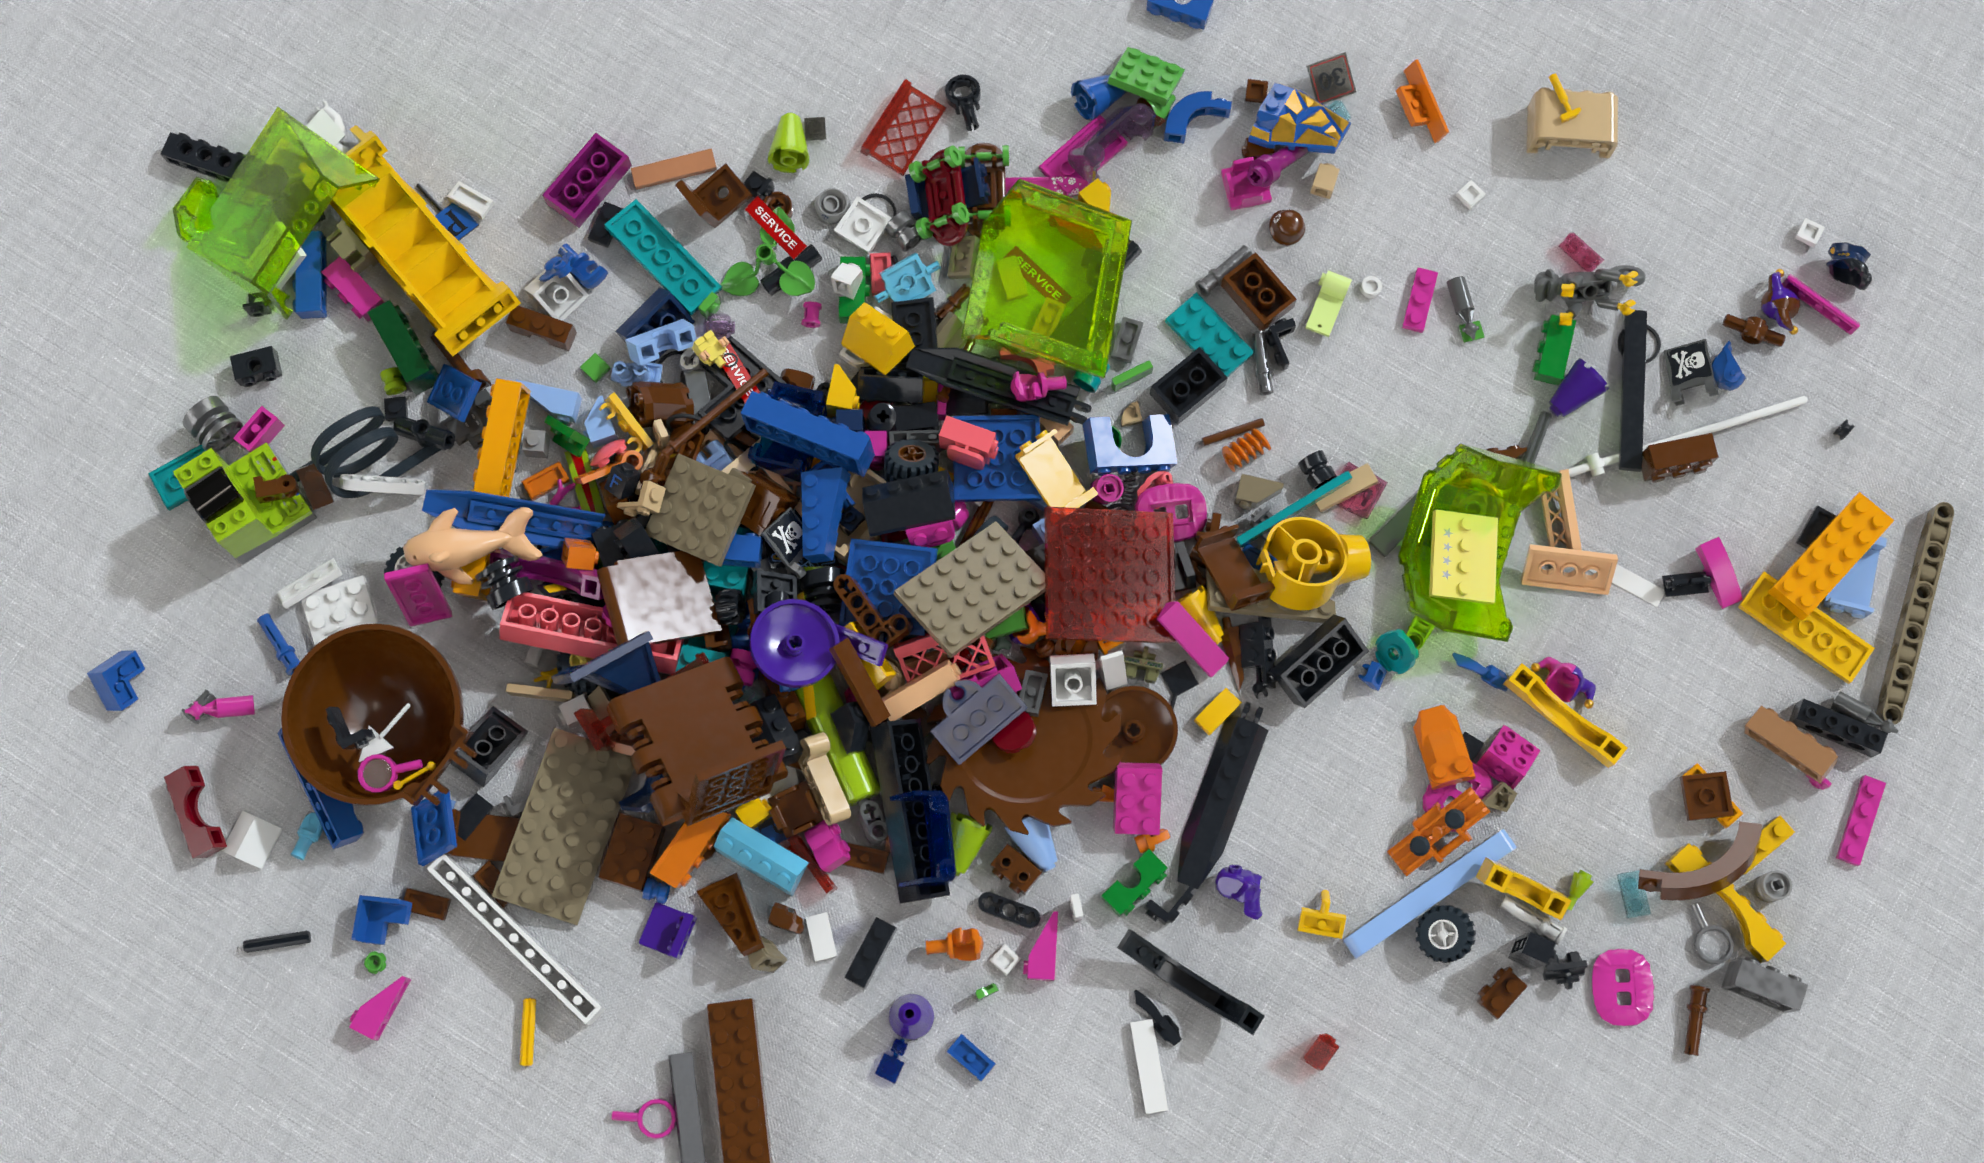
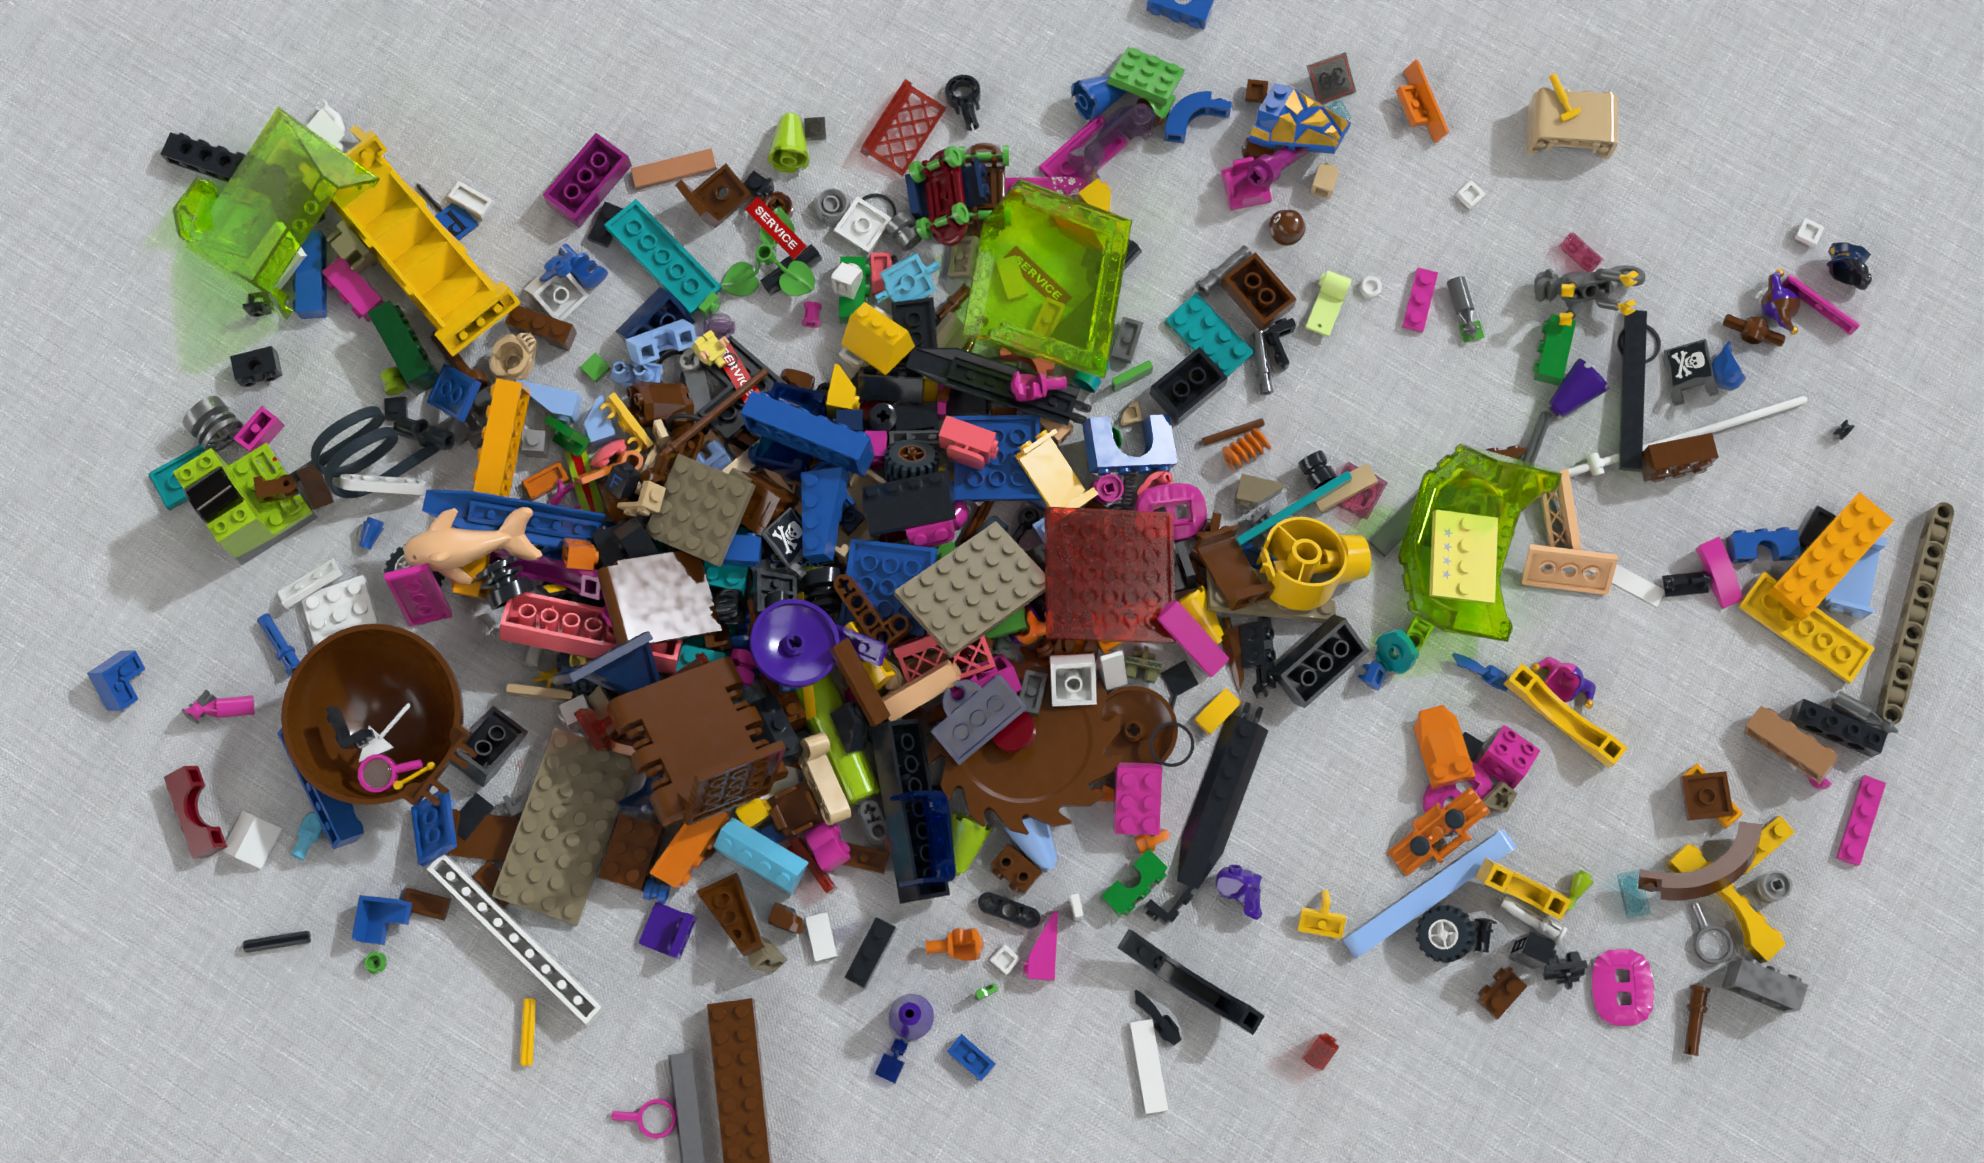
dark pink slope [349,976,412,1041] -> none
none -> blue cone [359,516,384,550]
none -> tan helmet [489,333,537,382]
none -> black piece [1149,722,1194,767]
none -> black pin [1474,918,1497,953]
none -> blue arch [1726,527,1801,564]

